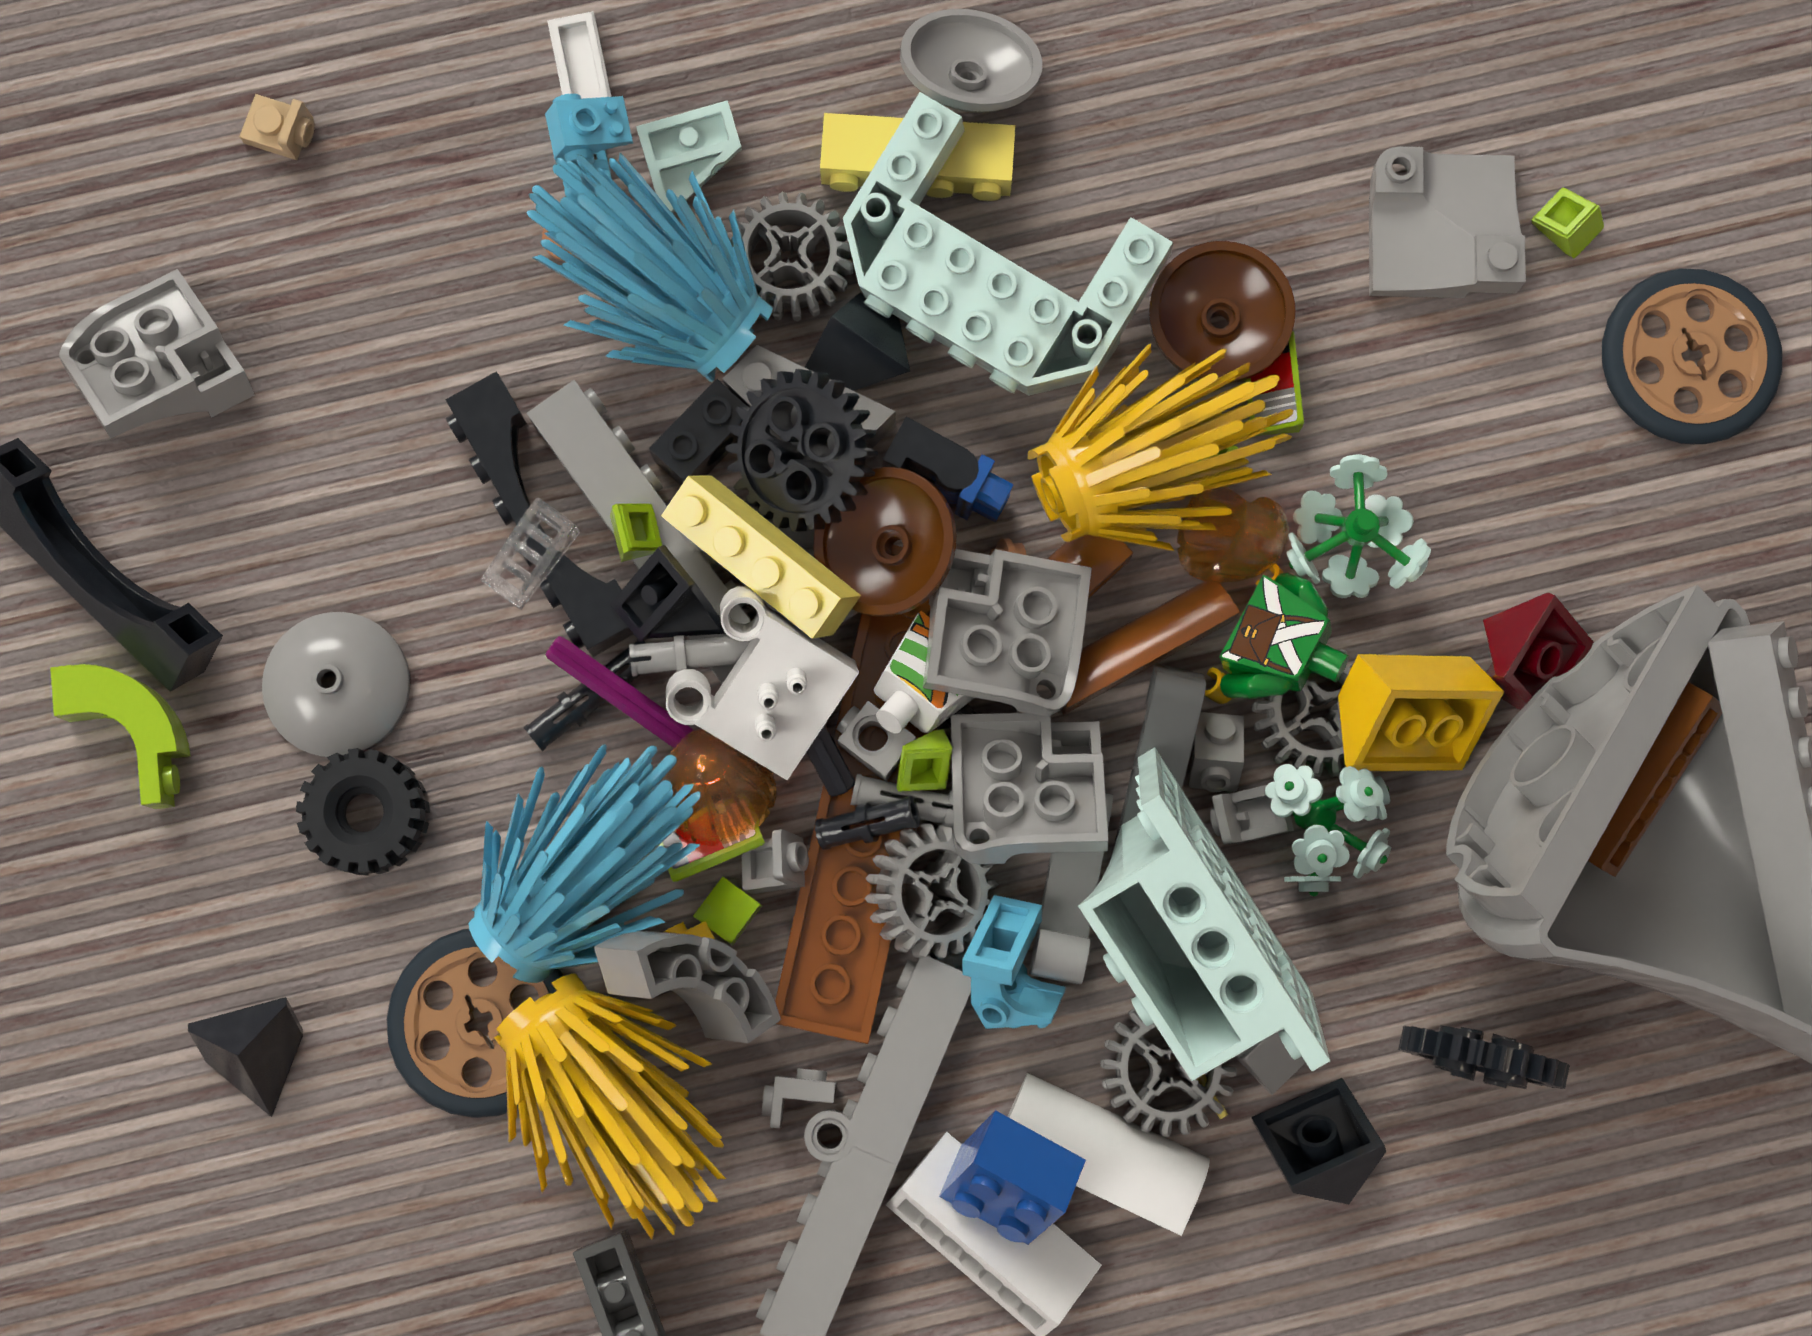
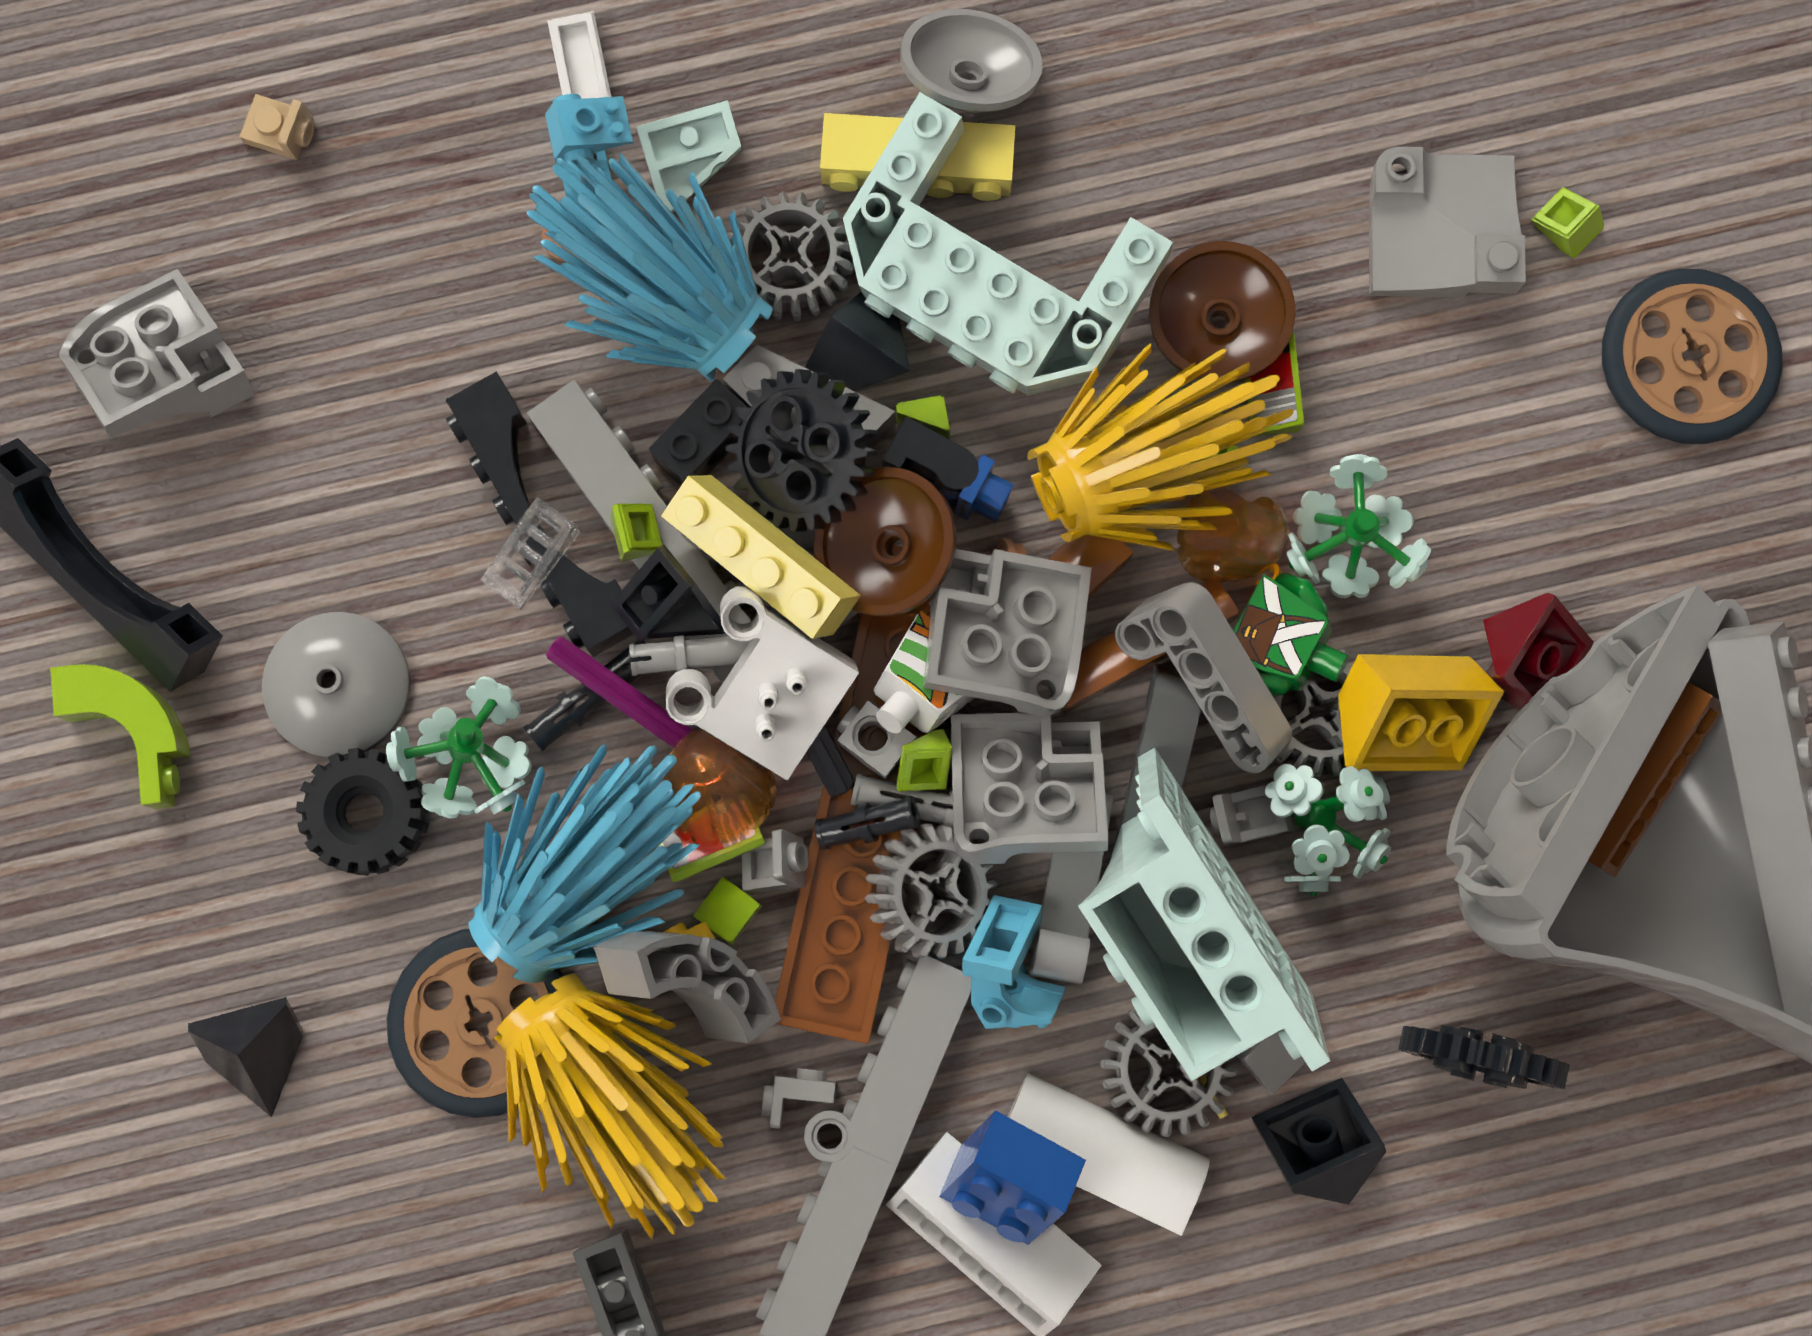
light grey bracket [1189,712,1244,792] -> none
none -> light aqua plant [386,676,532,818]
none -> lime slope [896,395,950,440]
none -> light grey beam [1115,582,1292,773]

